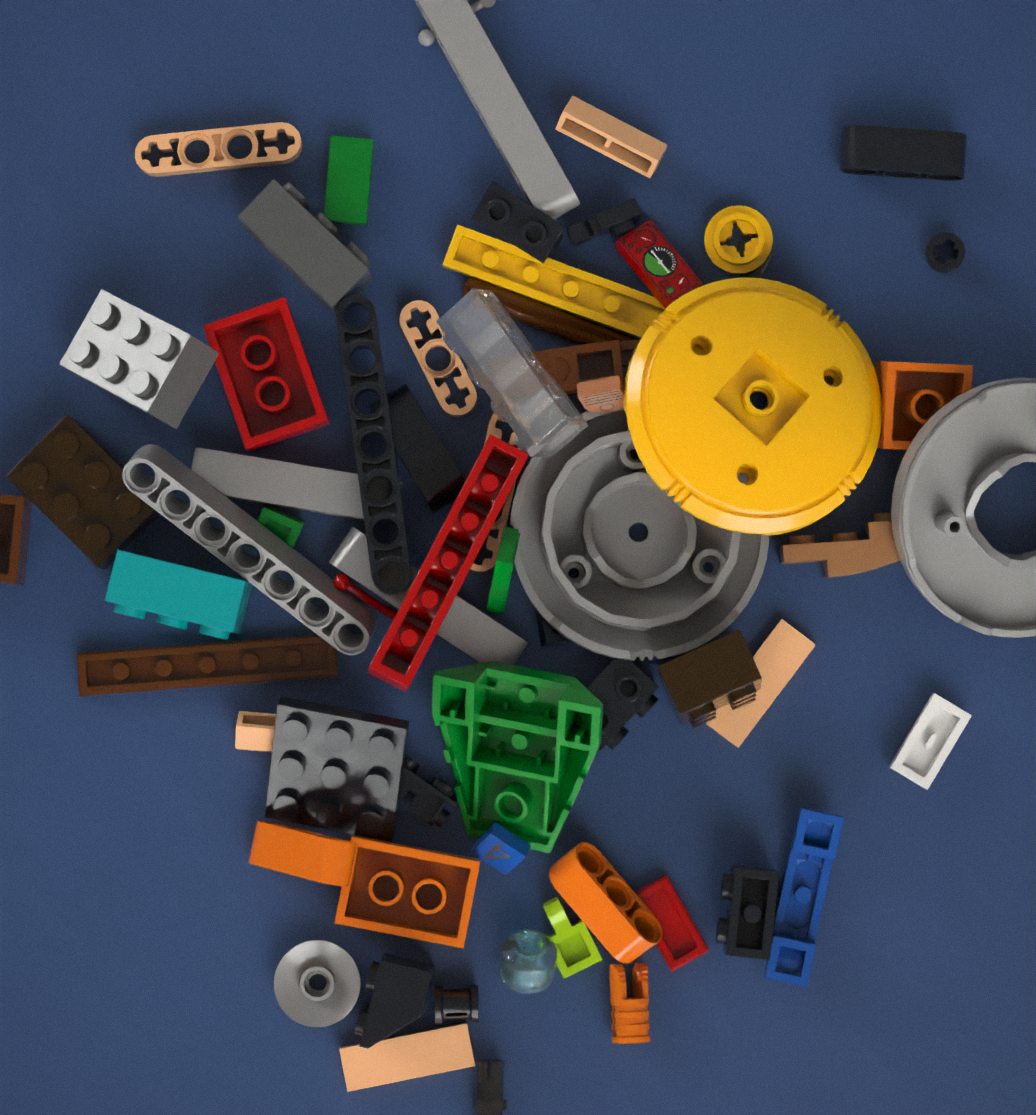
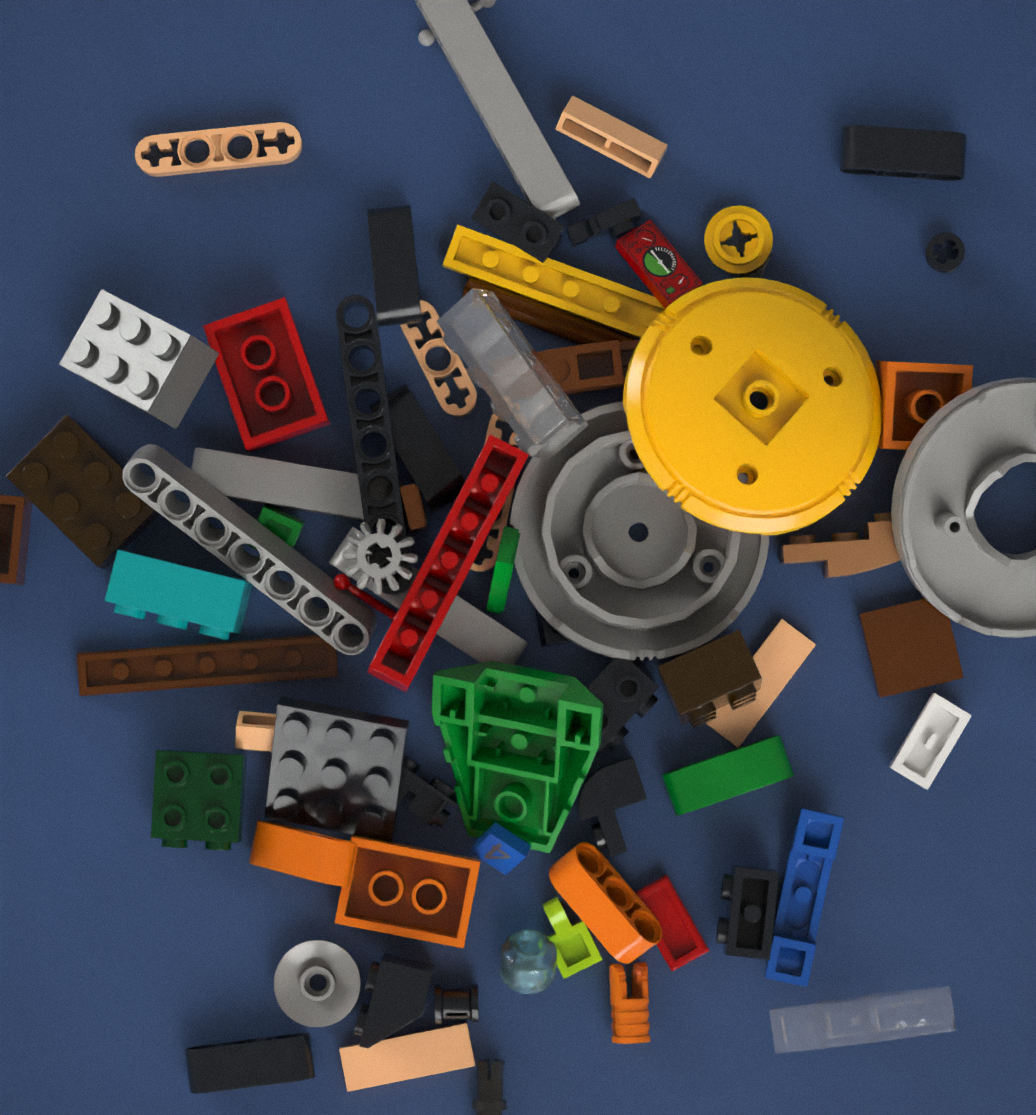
dark grey brick [237,179,373,316] -> none
green tile [324,136,374,226] -> none
nougat tile [577,375,624,413] -> none
none -> dark green brick [151,750,247,850]
none -> black beam [185,1033,315,1094]
none -> light grey gear [342,519,418,595]
none -> black beam [367,205,422,327]
none -> reddish brown tile [400,484,429,534]
none -> black brick [578,757,647,857]
none -> green beam [662,734,794,816]
none -> clear slope [769,986,956,1054]
none -> reddish brown tile [858,598,964,698]

